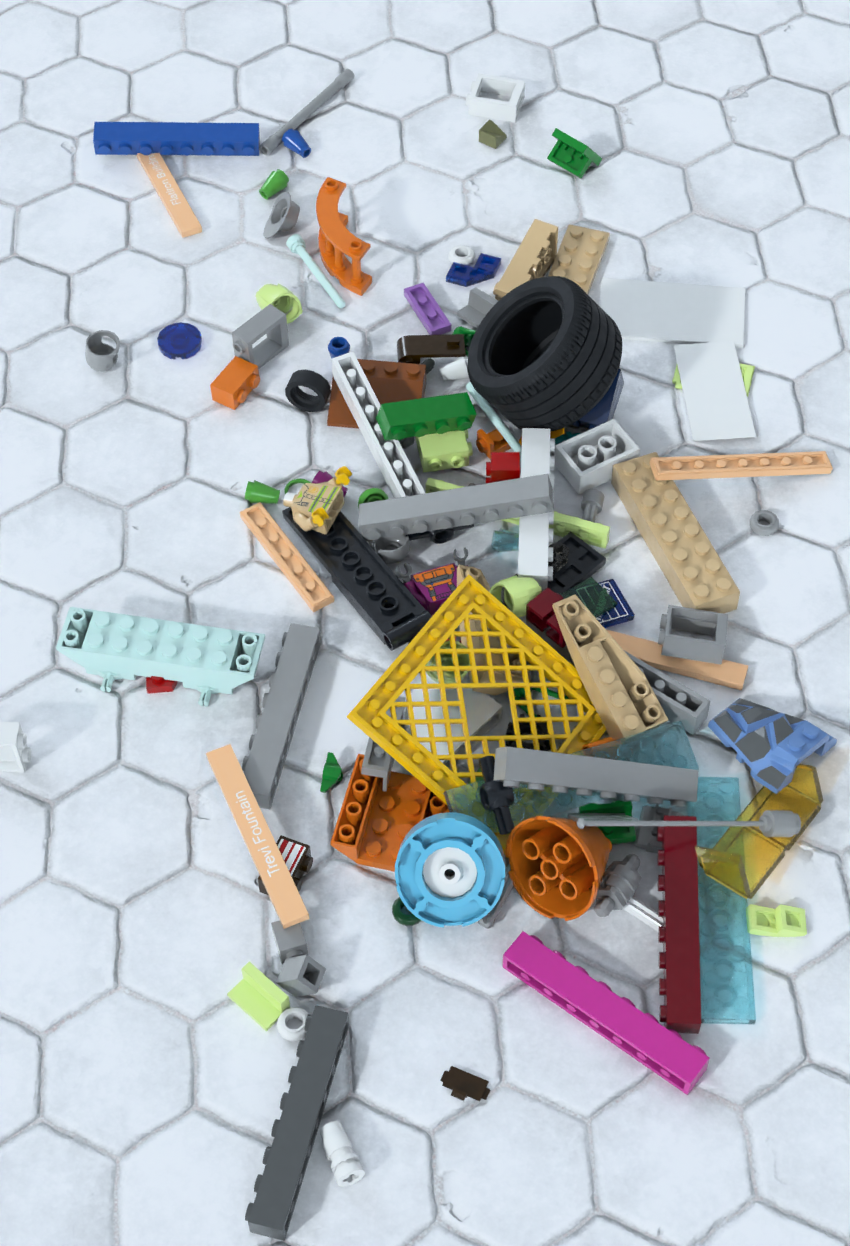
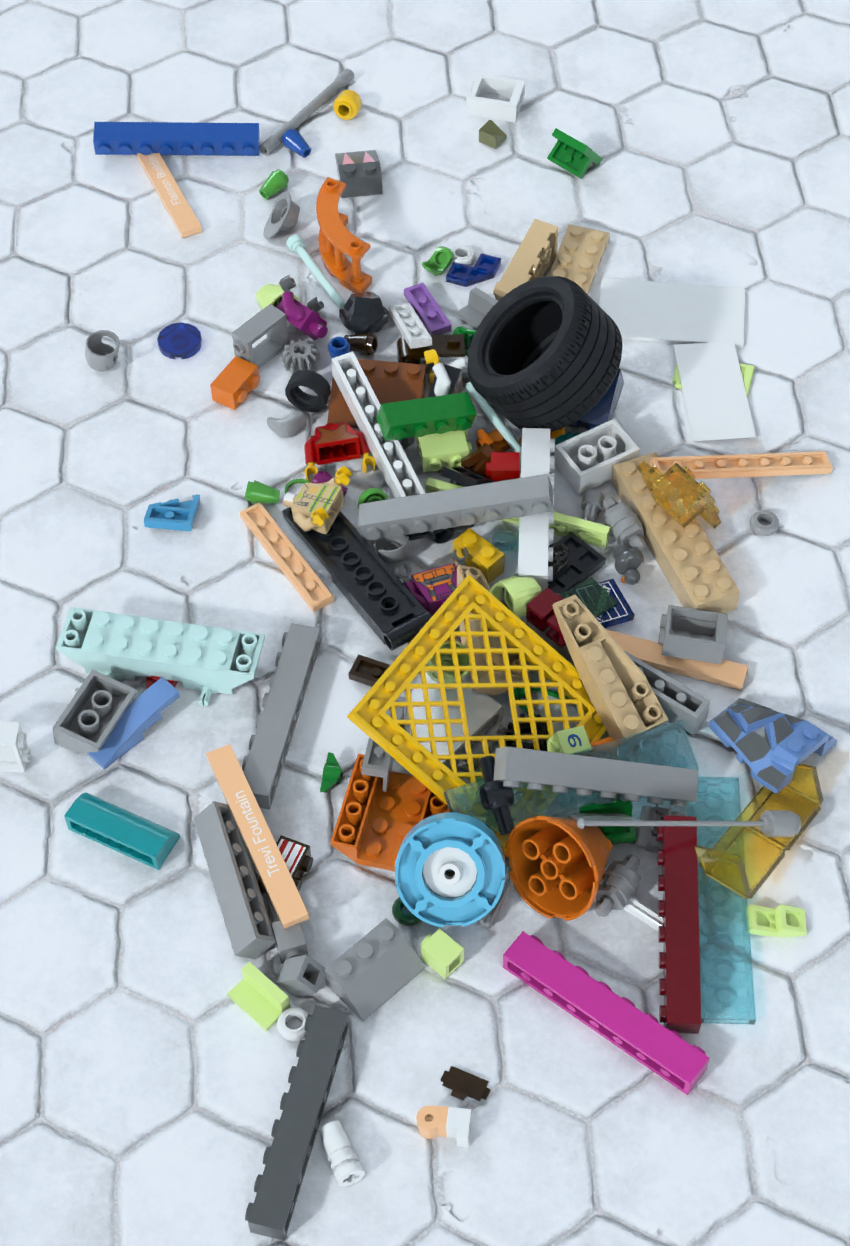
none -> light grey slope [53,669,137,754]
none -> teal brick [64,793,180,870]
none -> medium blue slope [87,677,180,769]
none -> dark azure wing [144,494,201,531]
none -> light grey brick [194,801,276,959]
none -> light grey hair [267,410,307,438]
none -> magenta torso [277,275,328,341]
none -> light grey gear [282,339,320,374]
none -> red torso [304,422,376,481]
none -> light grey slope [324,918,425,1022]
none -> yellow head [333,90,362,120]
none -> dark grey slope [335,150,383,198]
none -> black helmet [339,292,389,335]
none -> dark brown cone [344,333,378,355]
none -> dark brown plate [348,654,390,687]
none -> white tile [389,302,432,349]
none -> leg [416,1105,472,1147]
none -> yellowish green brick [420,928,464,980]
none -> bright green hair [422,246,455,276]
none -> torso [424,349,464,397]
none -> black plate [441,466,493,487]
none -> yellow brick [453,528,505,584]
none -> reddish brown rock [461,443,495,486]
none -> light grey pin [463,721,507,768]
none -> yellowish green brick [546,726,592,756]
none -> light grey piece [603,496,646,552]
none -> dark grey animal [613,545,644,585]
none -> clear yellow bracket [637,461,722,529]

